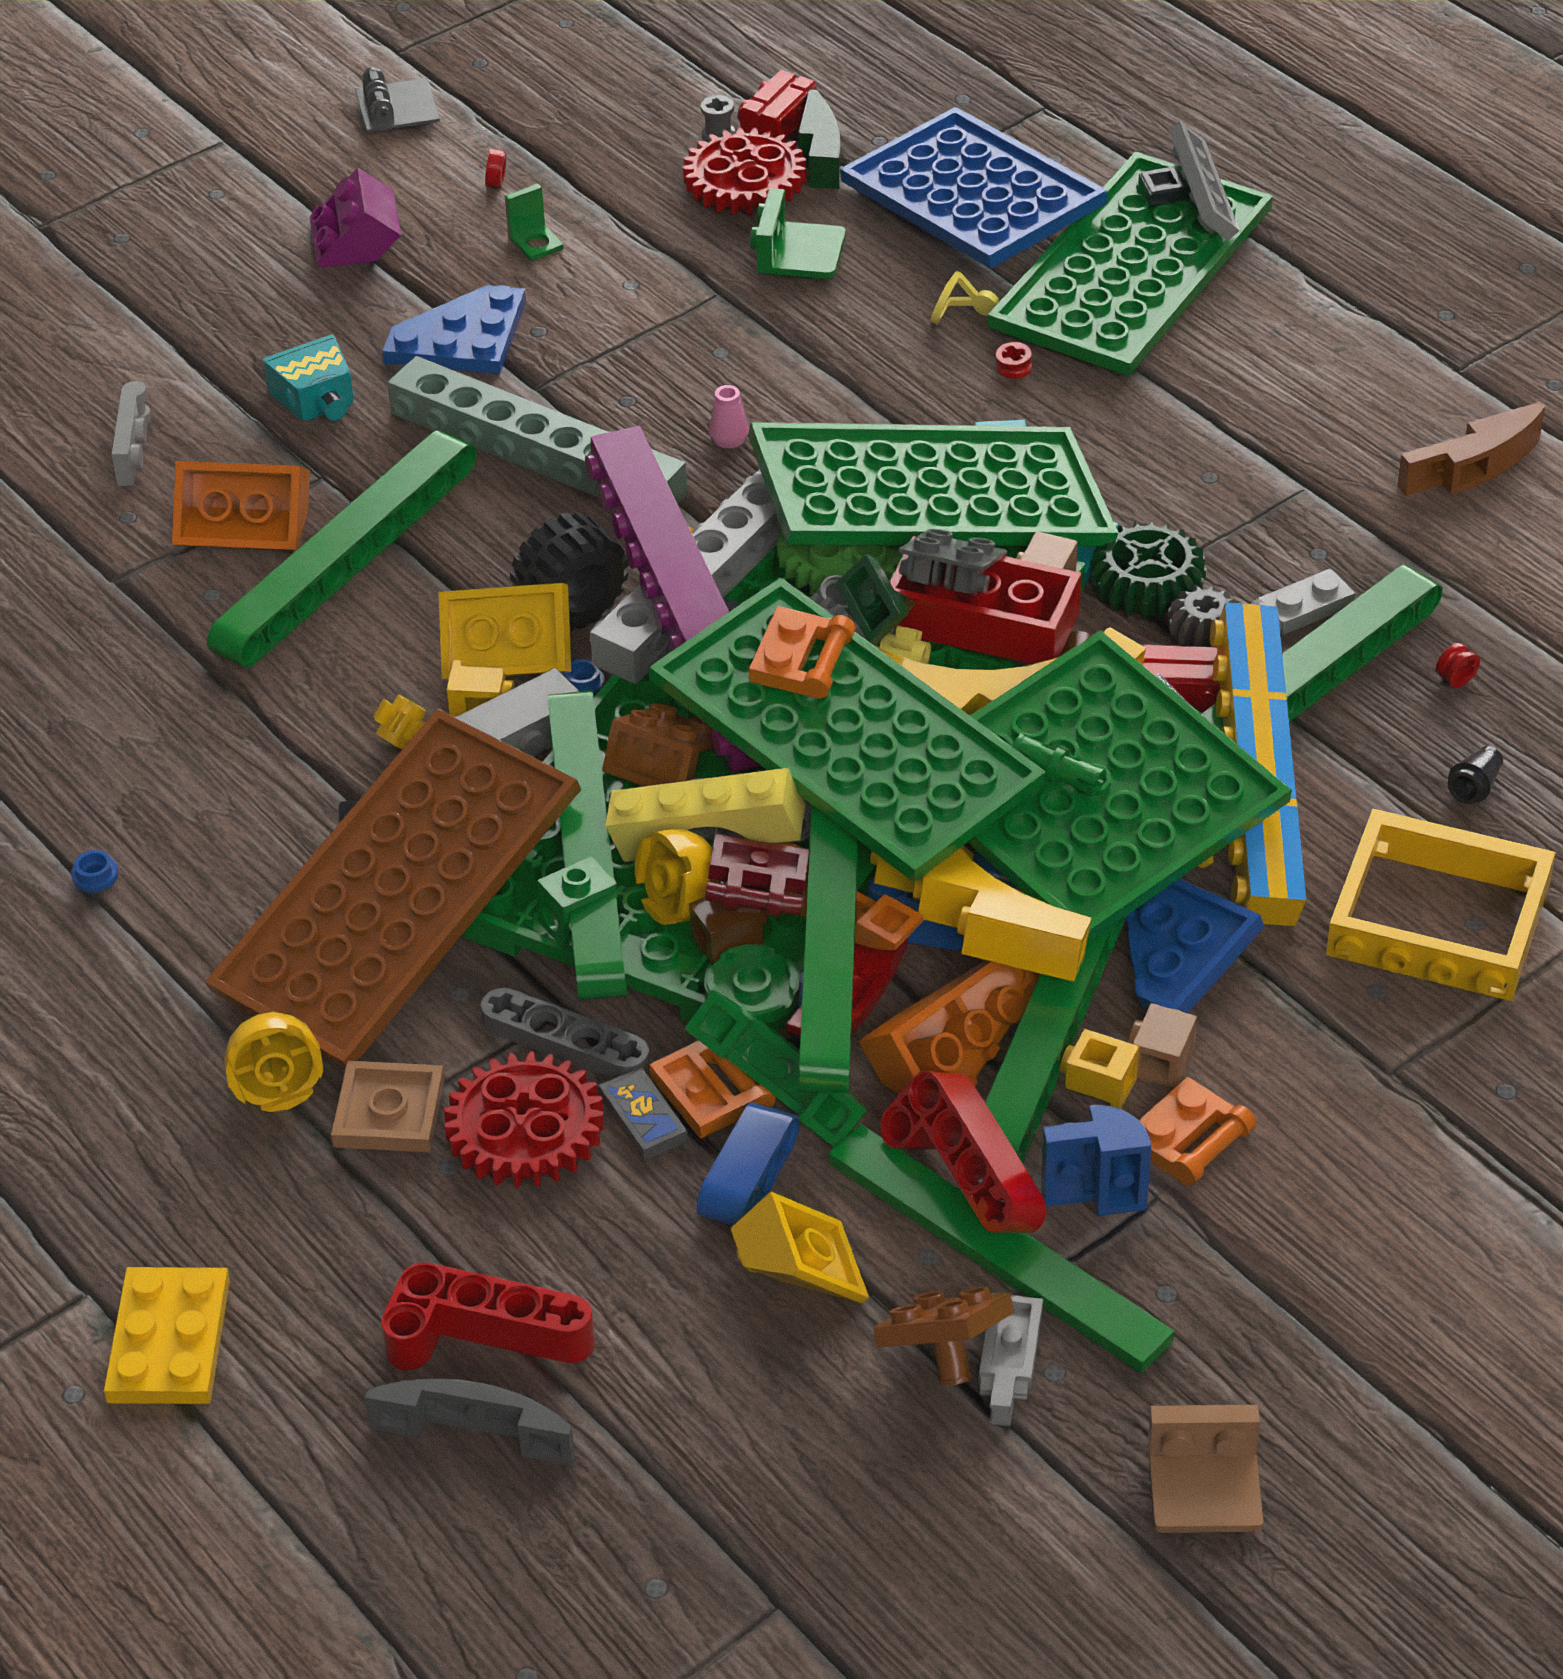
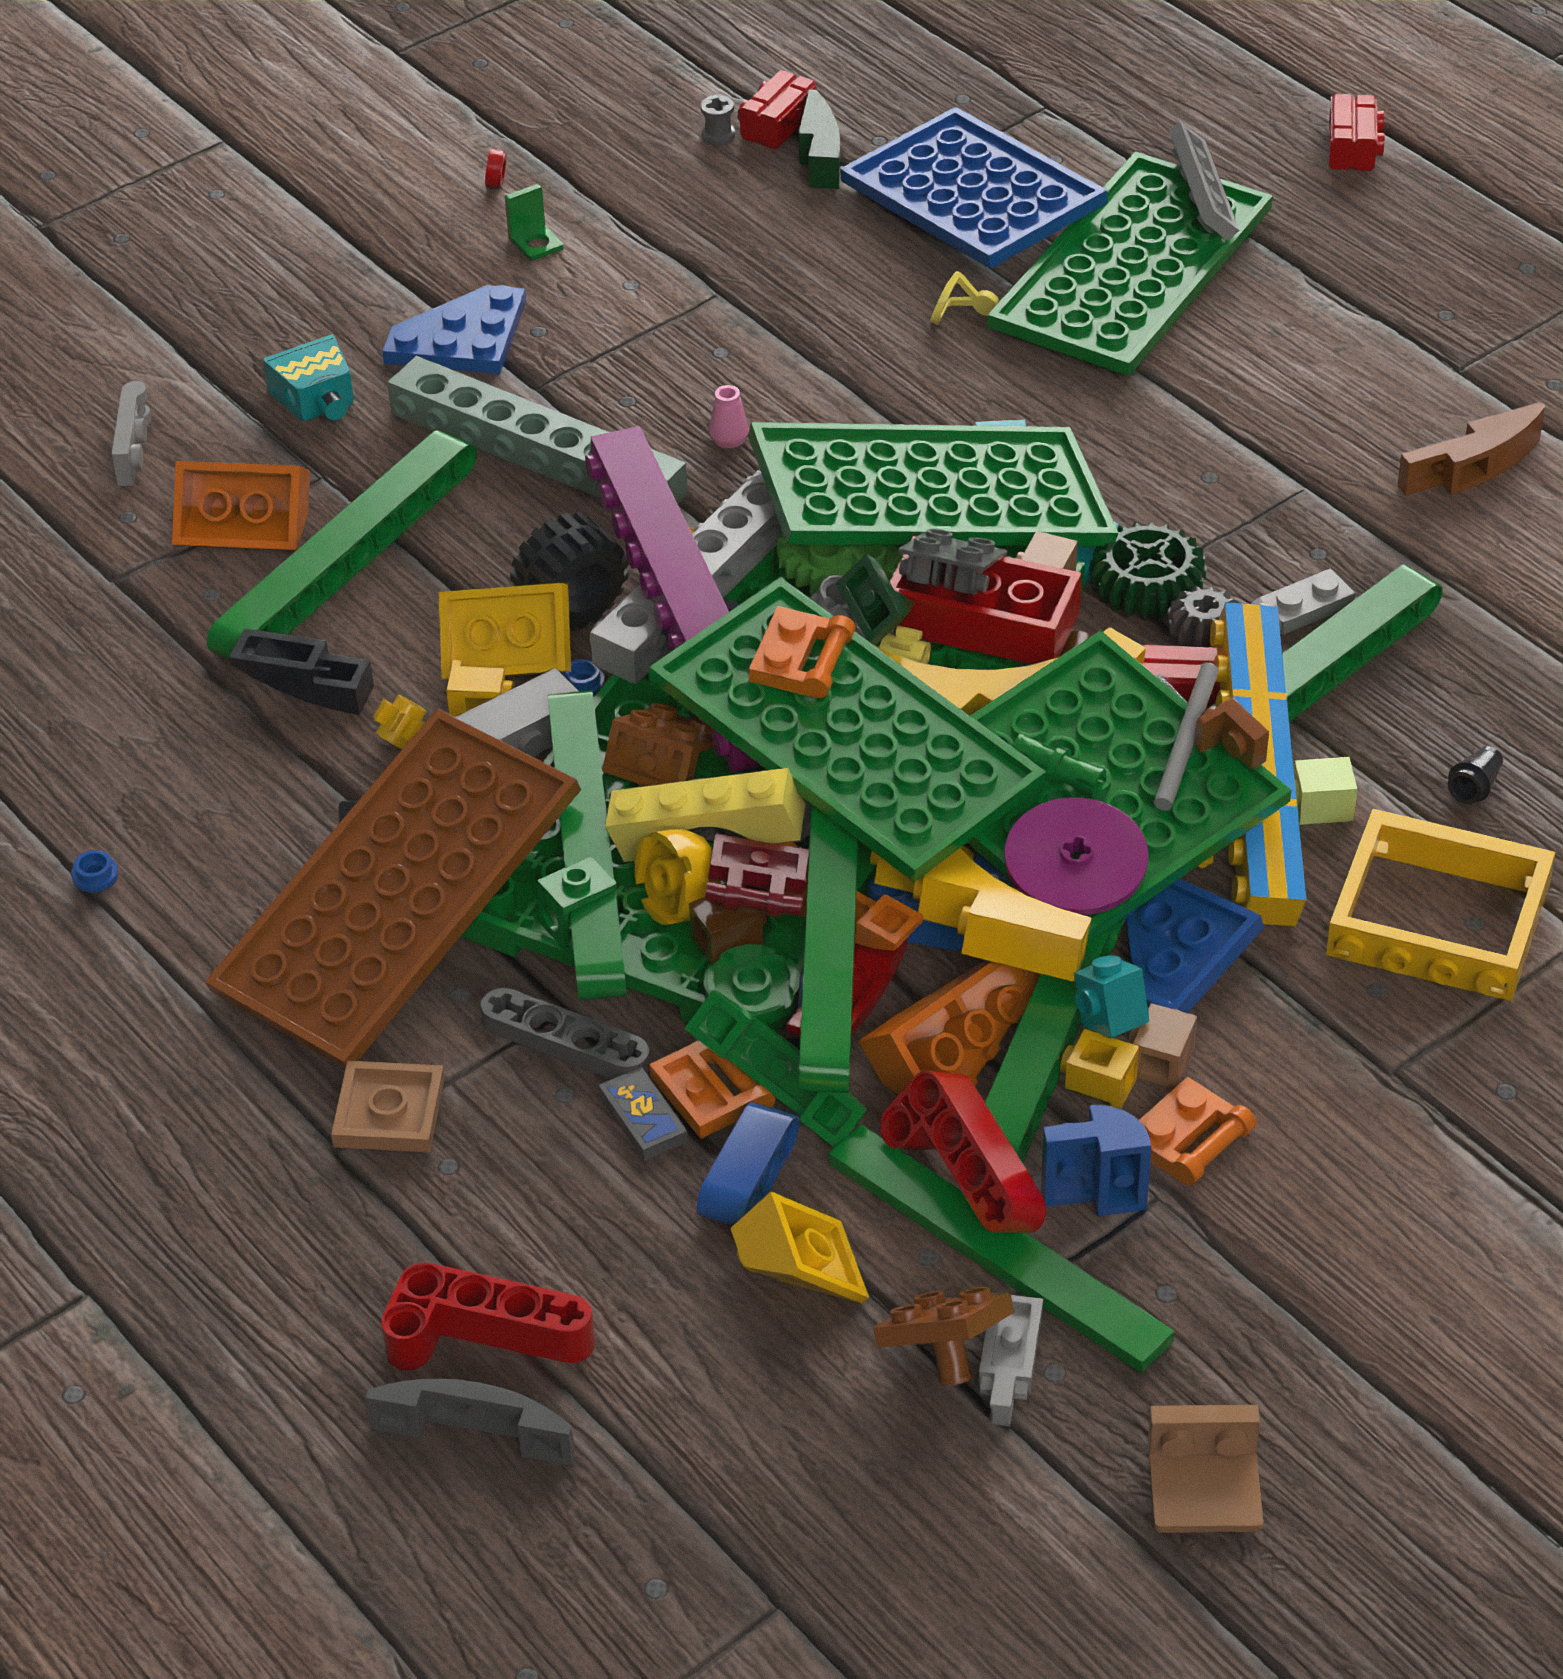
yellow plate [104,1267,230,1404] -> none
yellow cylinder [224,1012,323,1112] -> none
magenta slope [310,168,401,268] -> none
hinge [355,67,440,133] -> none
red gear [444,1051,604,1188] -> none
red gear [683,128,806,215] -> none
bracket [750,188,846,279] -> none
red bush [995,342,1032,379] -> none
black tile [1138,167,1188,206] -> none
red bush [1435,643,1480,688] -> none
none -> black slope [229,628,374,715]
none -> magenta piece [1005,798,1148,915]
none -> teal brick [1074,956,1150,1038]
none -> light grey bar [1154,663,1218,811]
none -> dark orange bracket [1195,697,1269,770]
none -> yellowish green brick [1294,757,1357,825]
none -> red brick [1329,94,1385,171]

